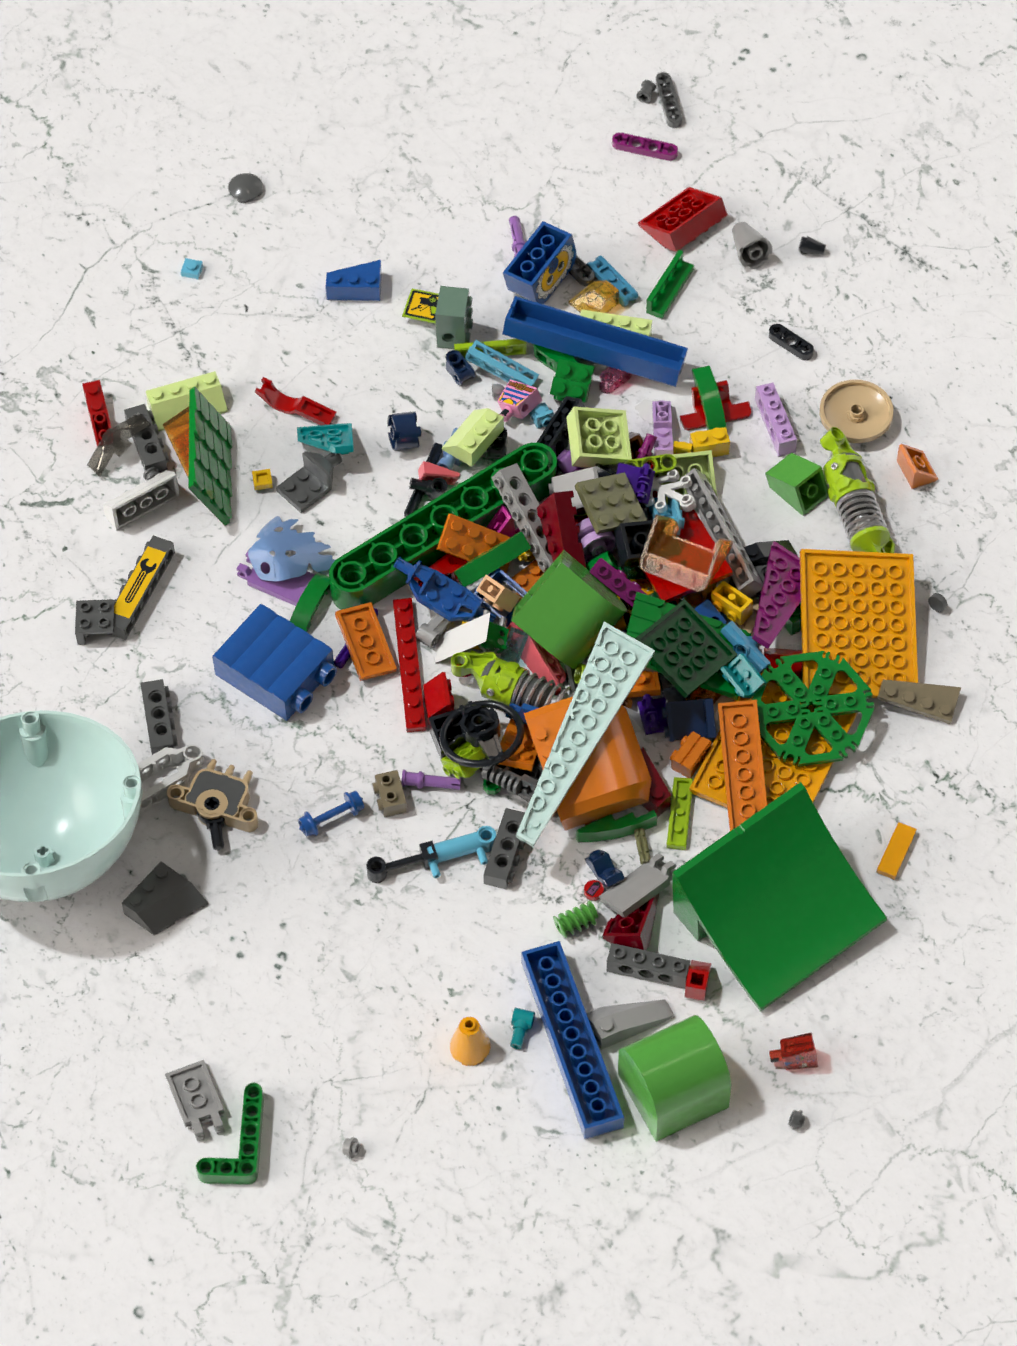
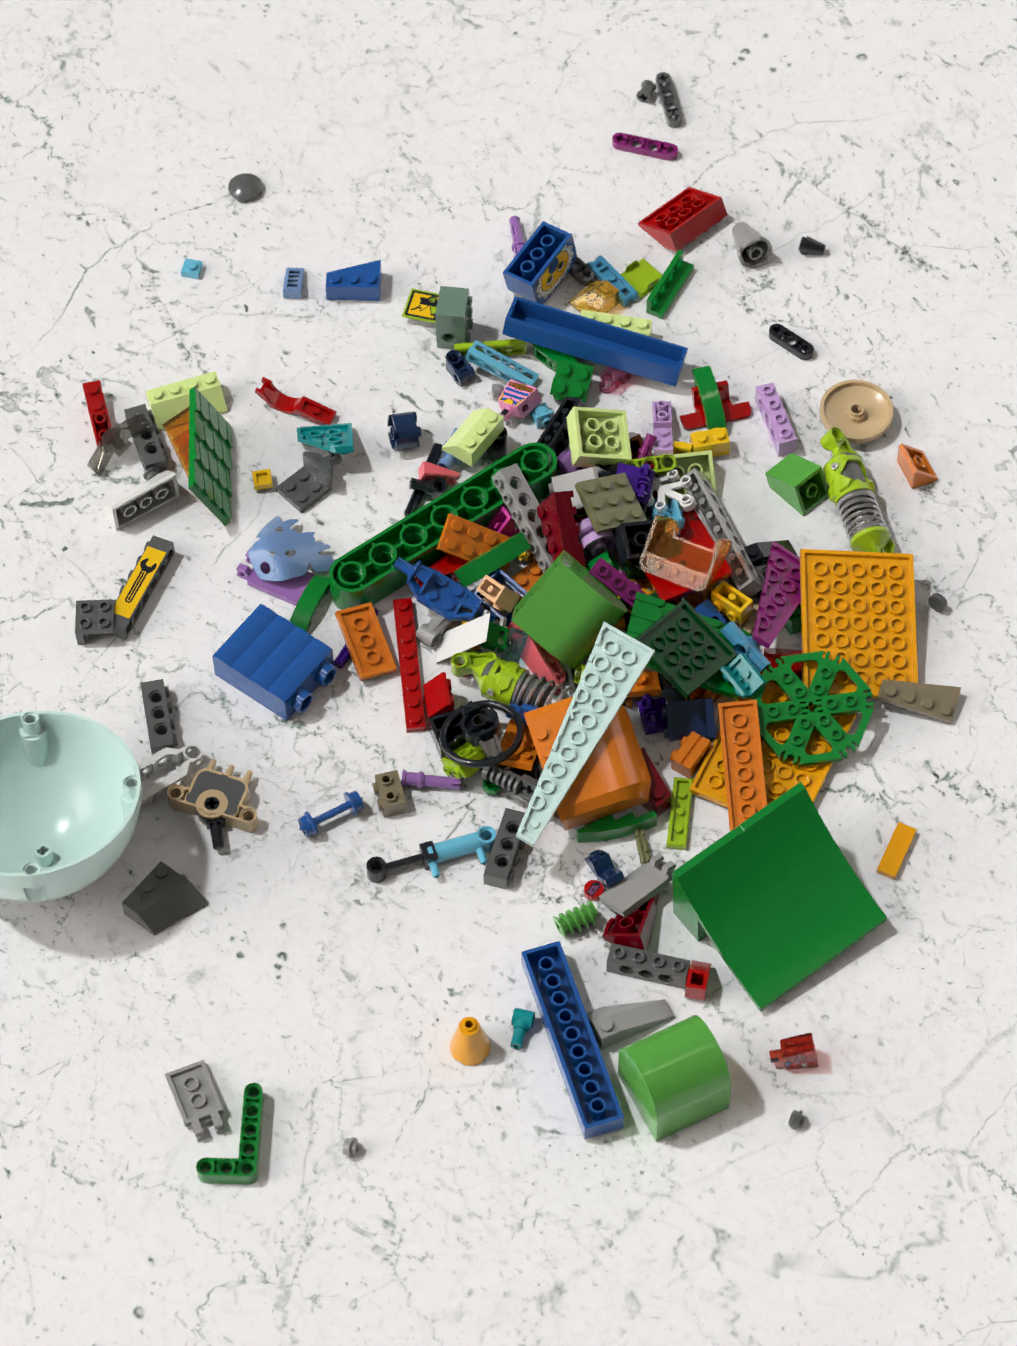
none -> medium blue slope [283,267,305,298]
none -> lime piece [620,258,662,299]

